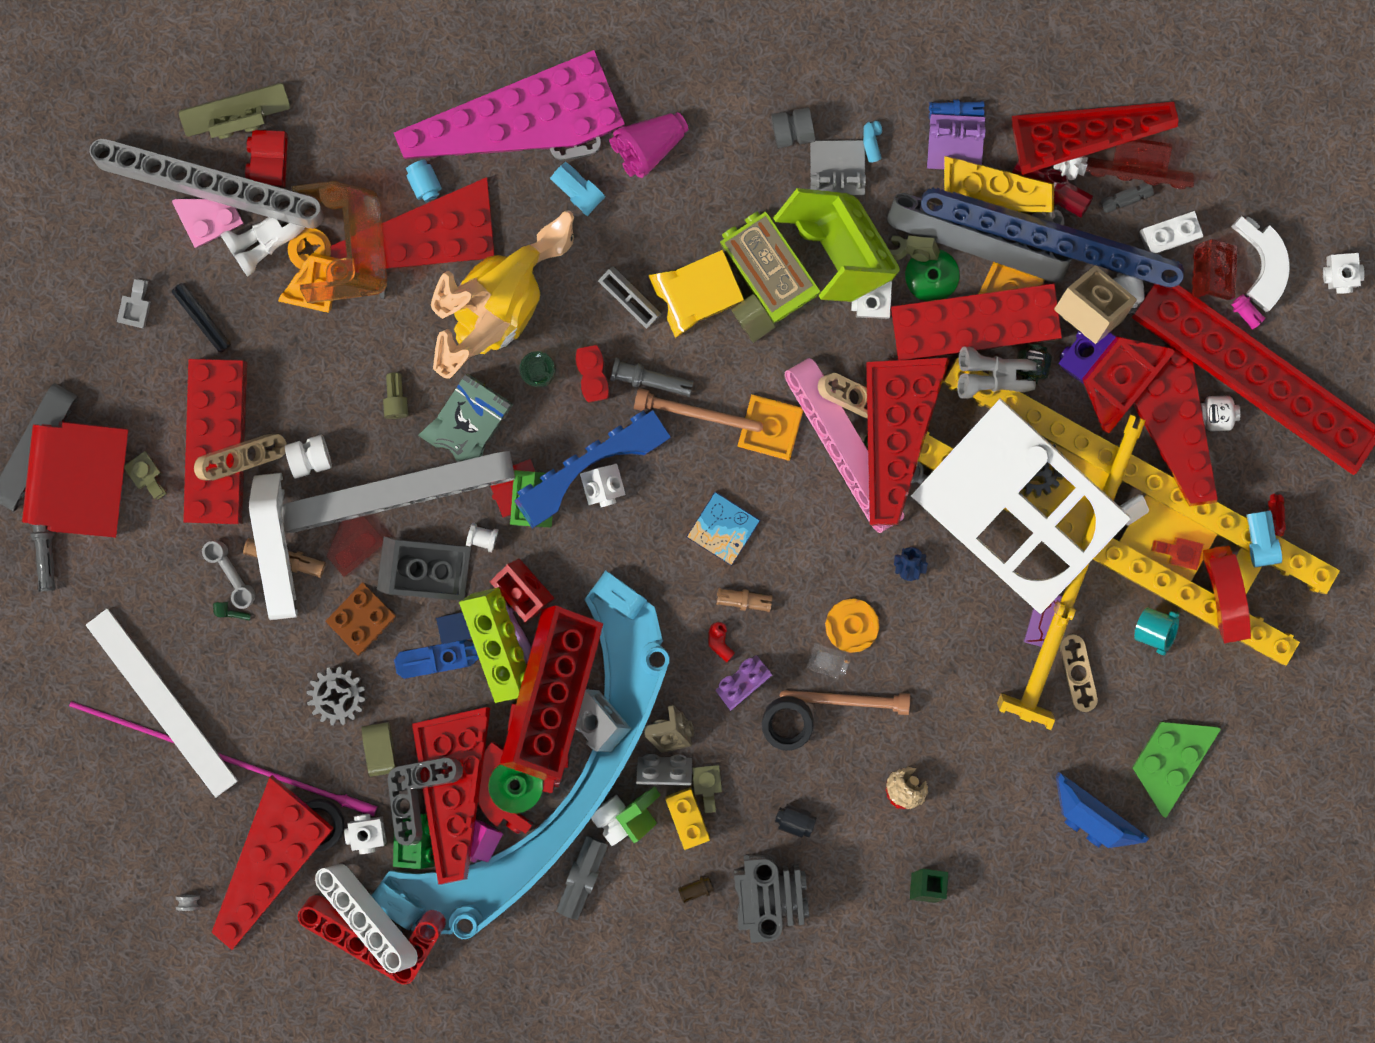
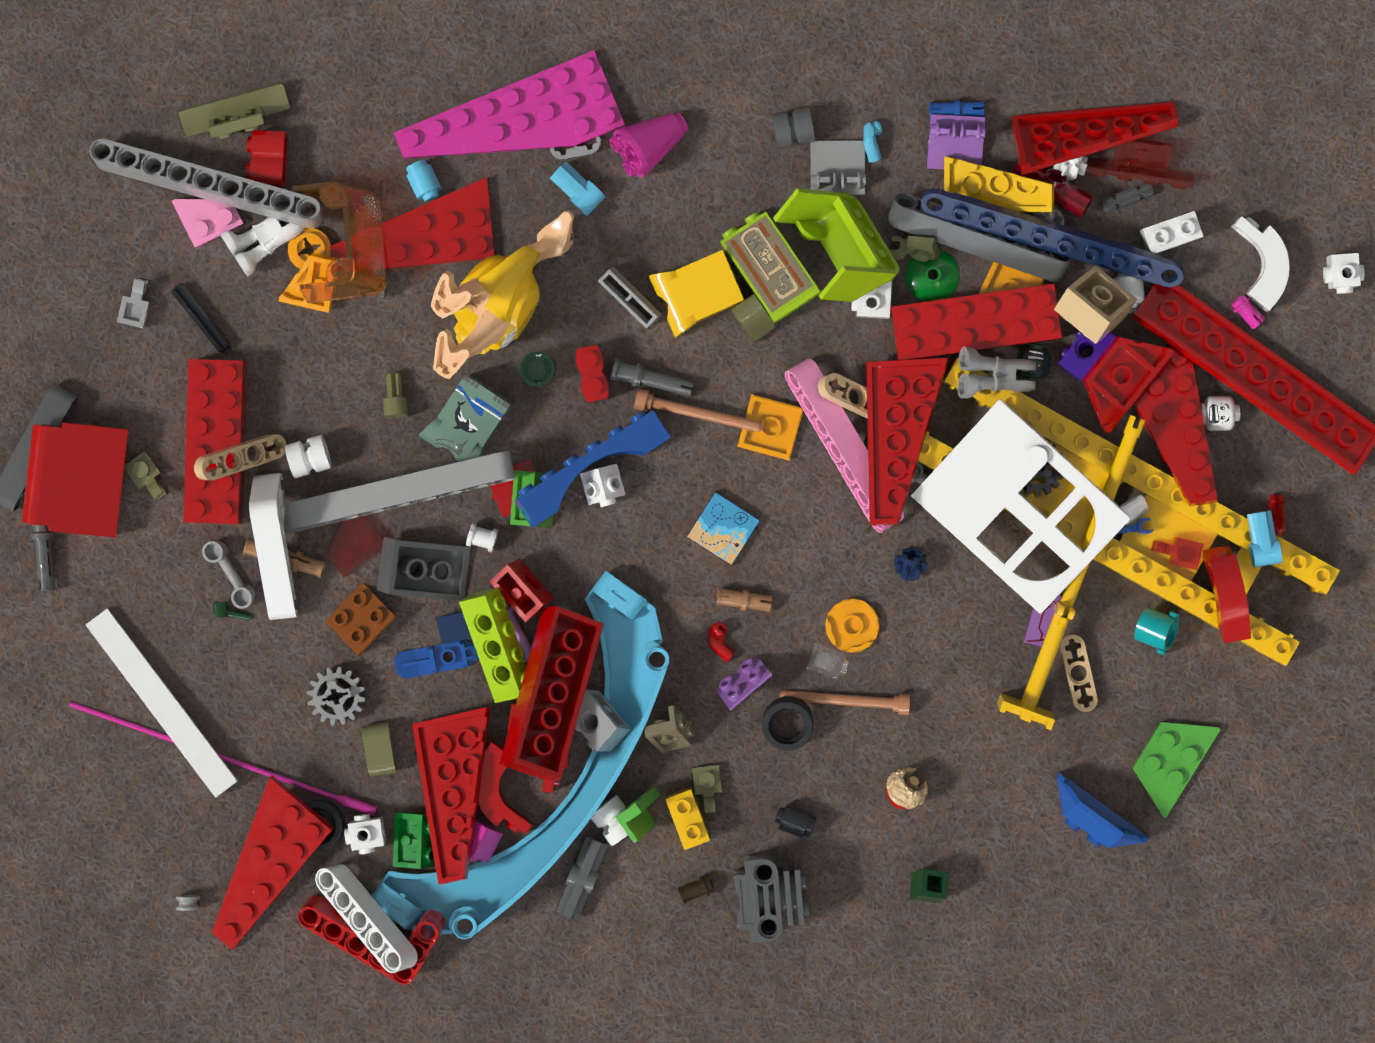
dark grey beam [388,758,463,845] -> none
green dish [488,764,543,813] -> none
light grey hinge [636,754,692,785] -> none
clear red bracket [1192,239,1237,300] -> none
none -> blue hand [1116,518,1153,535]

